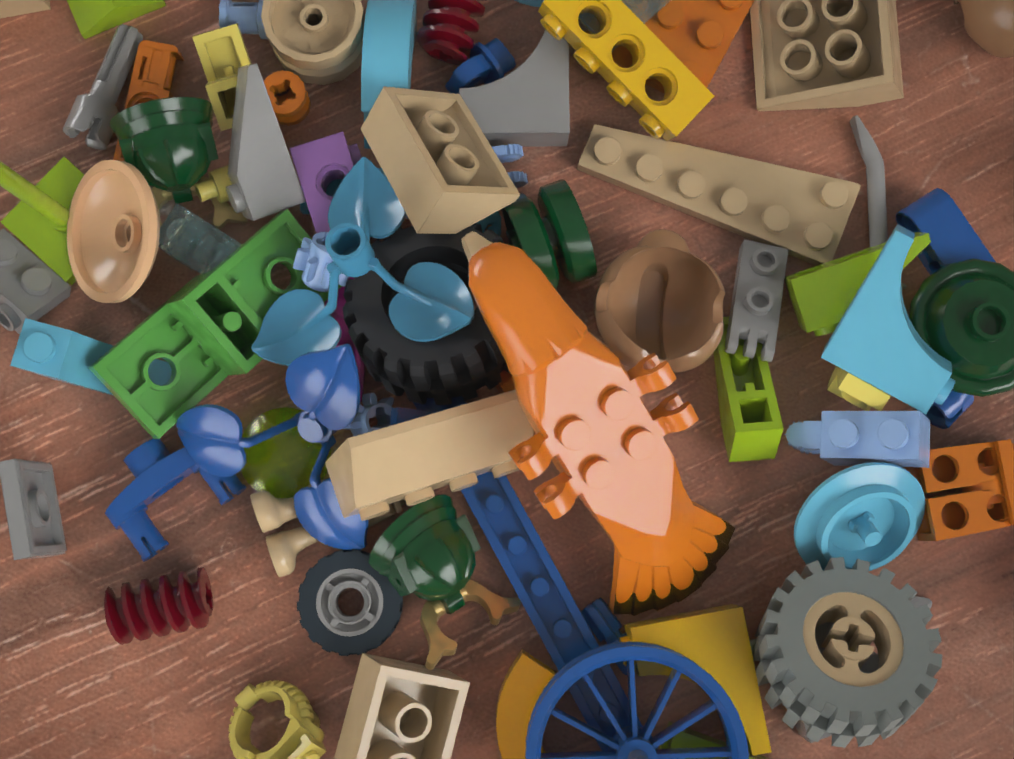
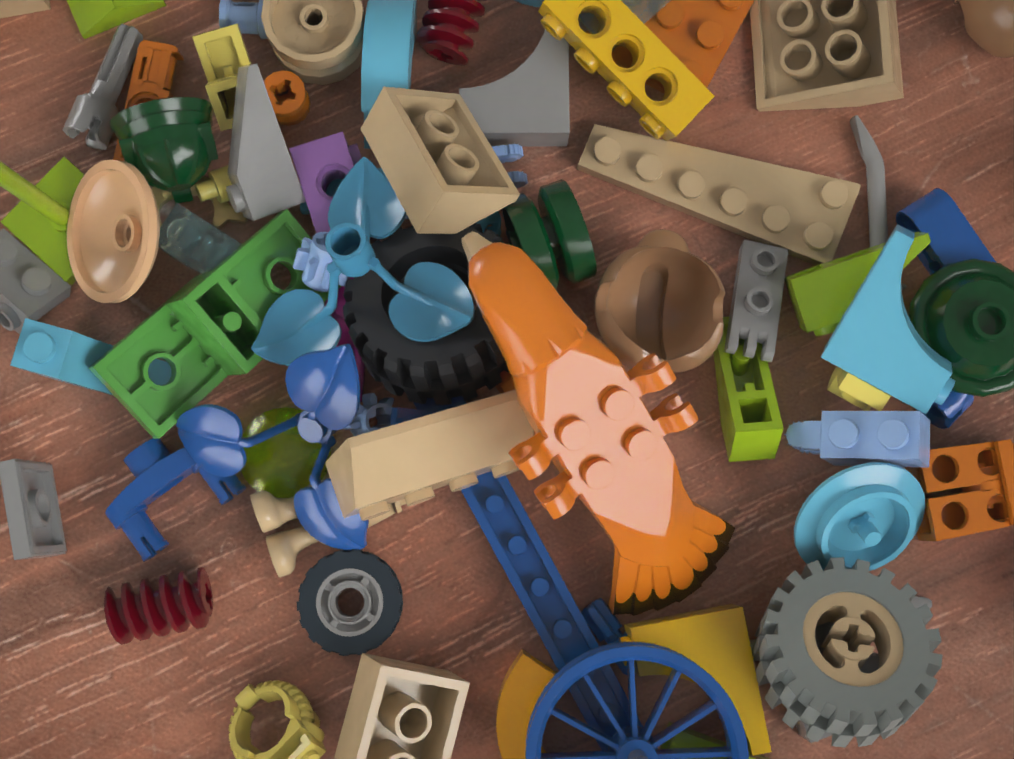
dark green helmet [369,494,521,670] -> none
blue piece [445,38,516,94] -> none

